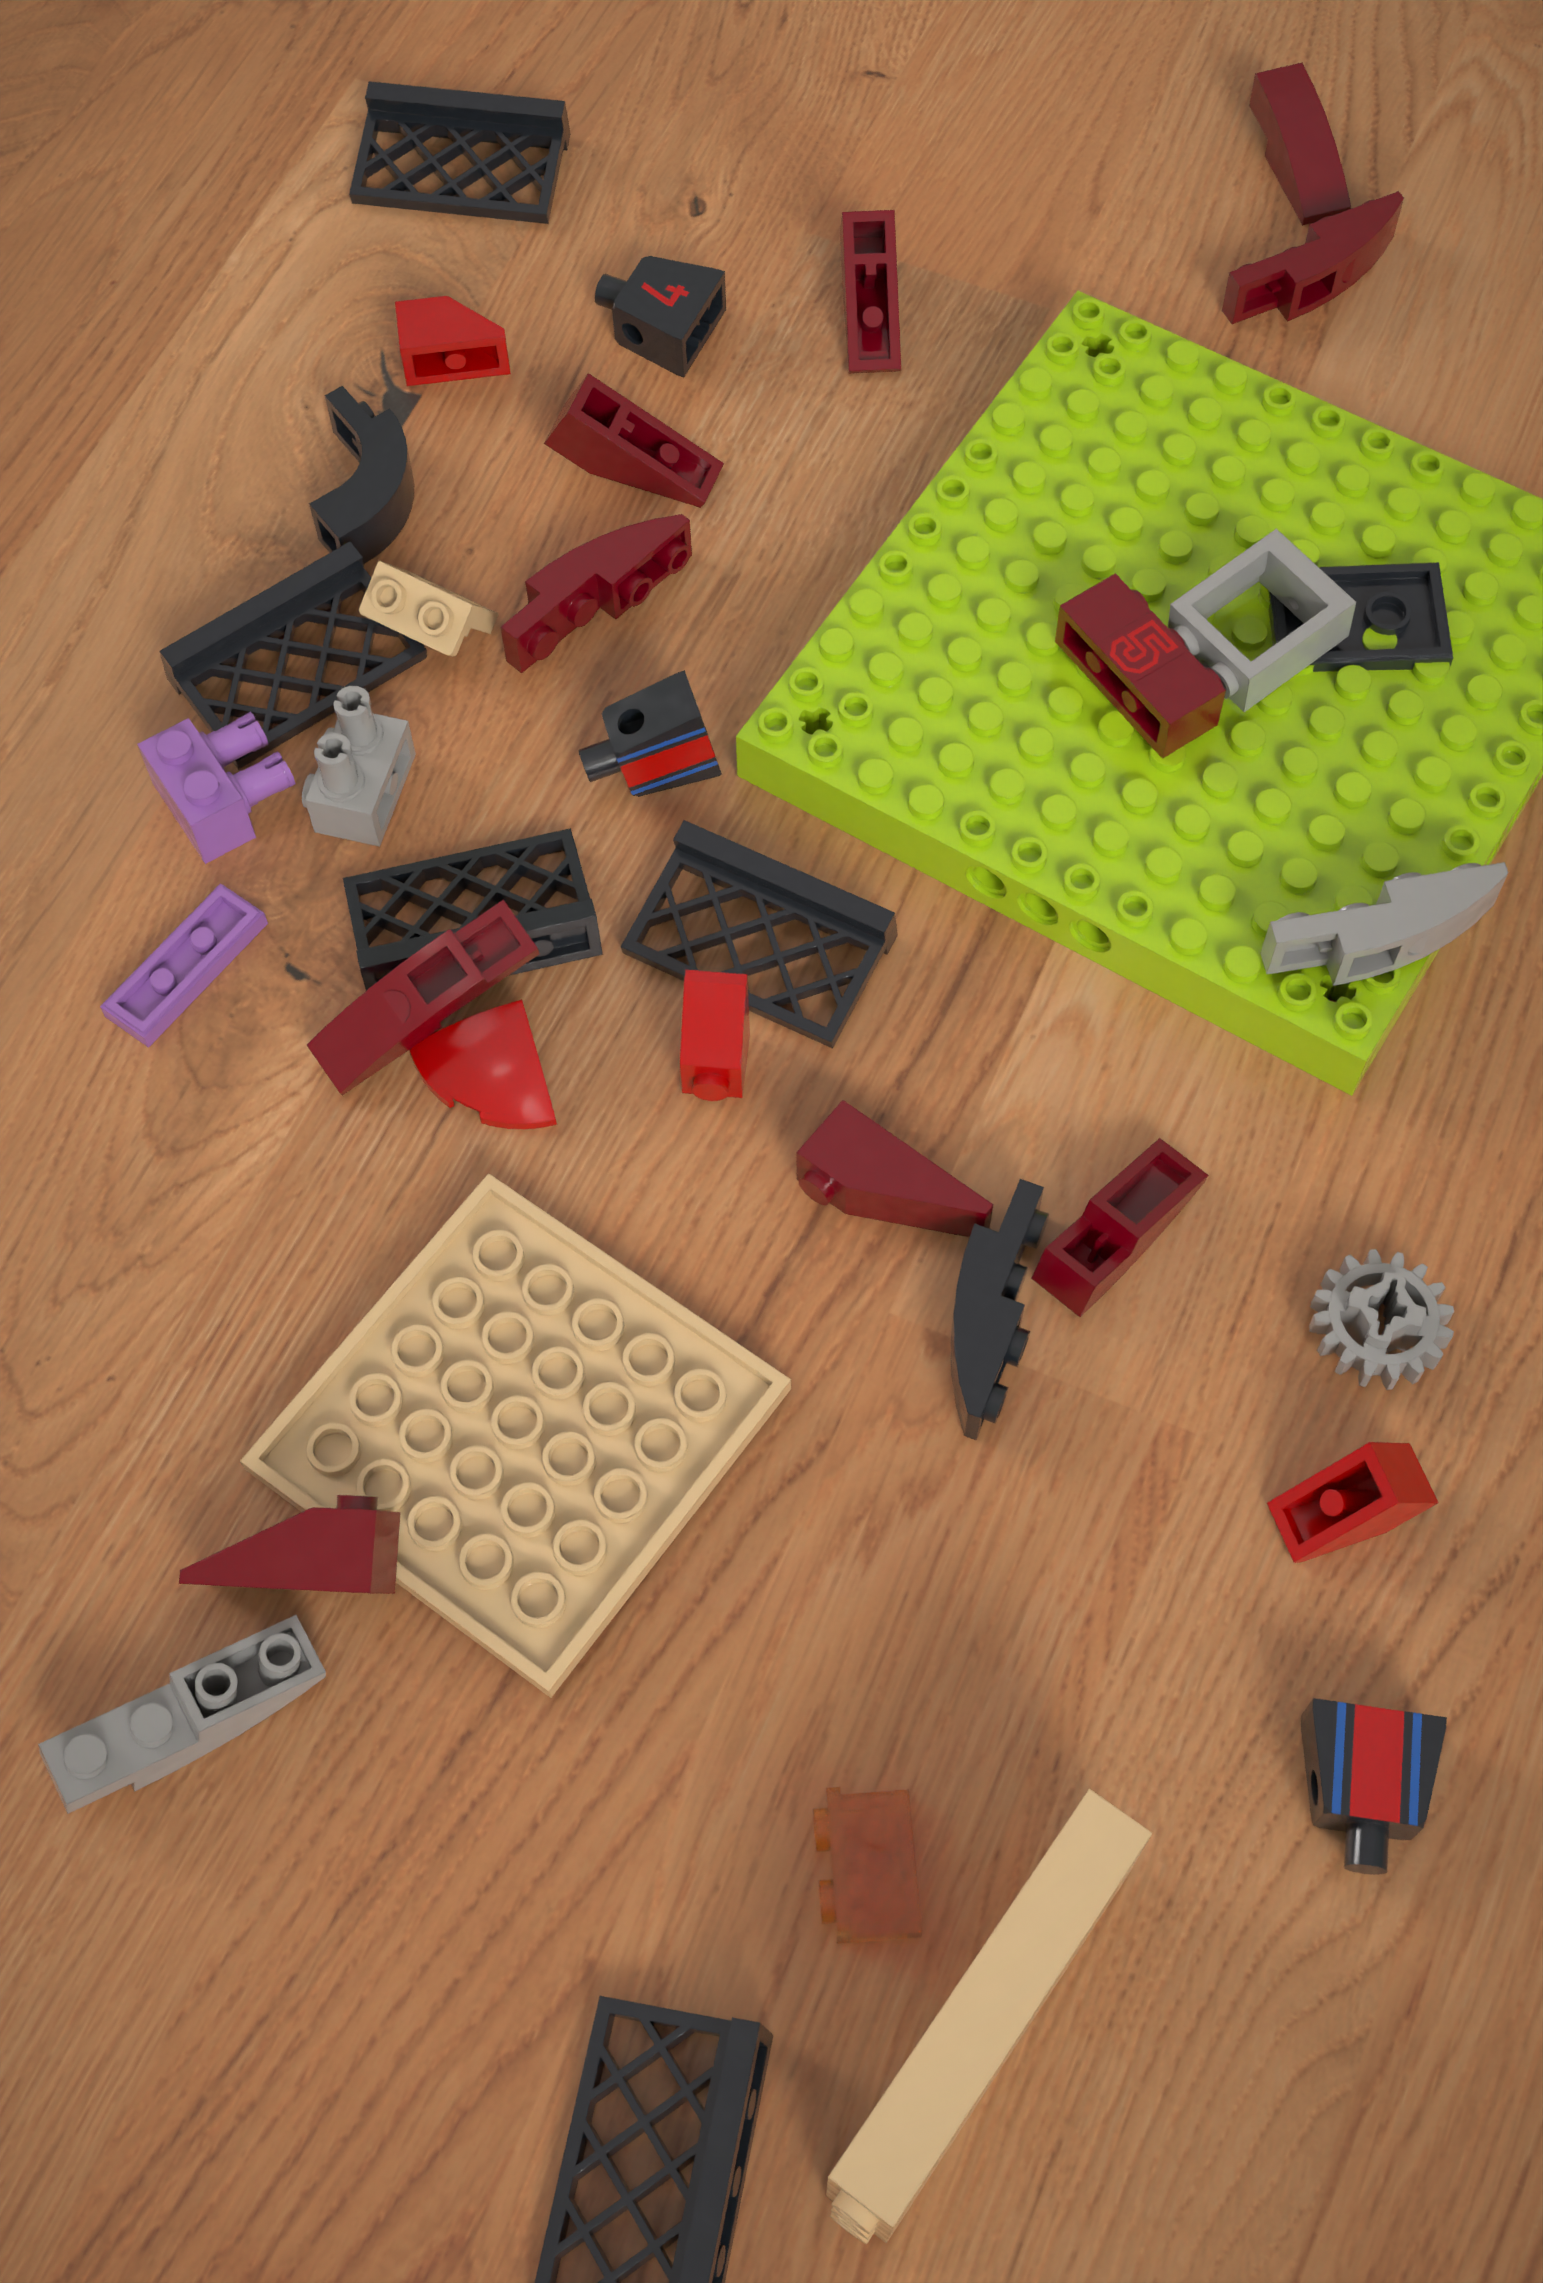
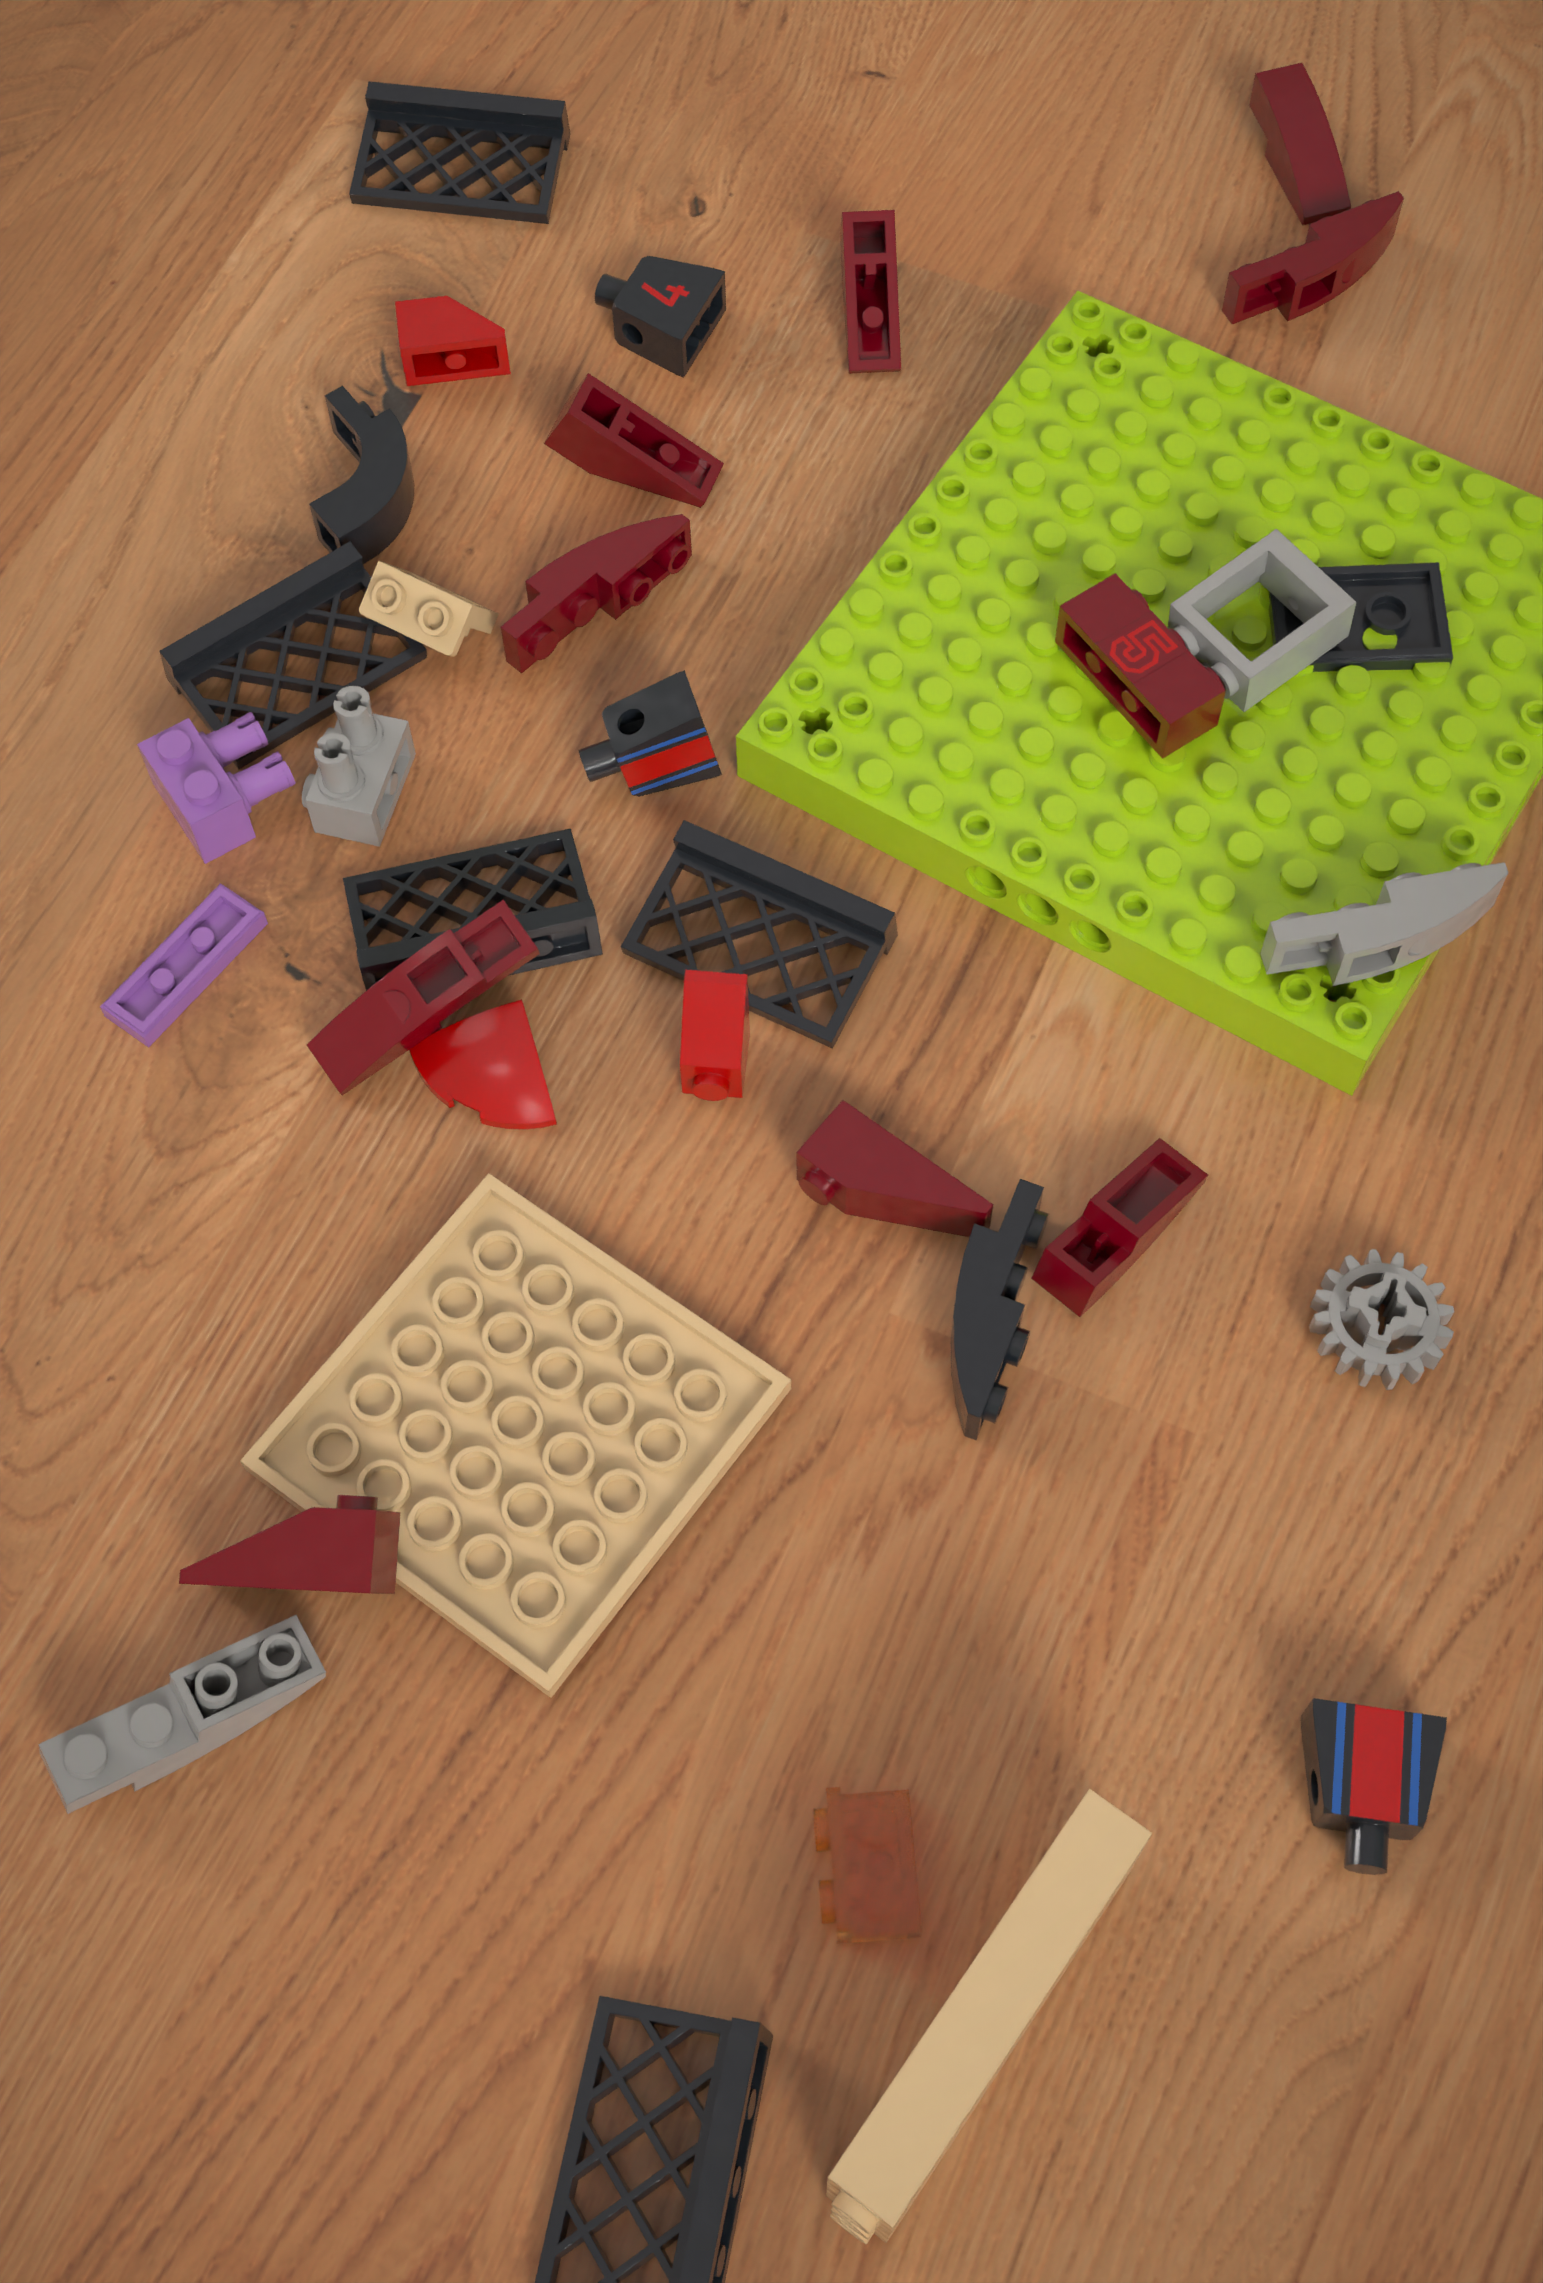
red slope [1267,1442,1439,1563] -> none

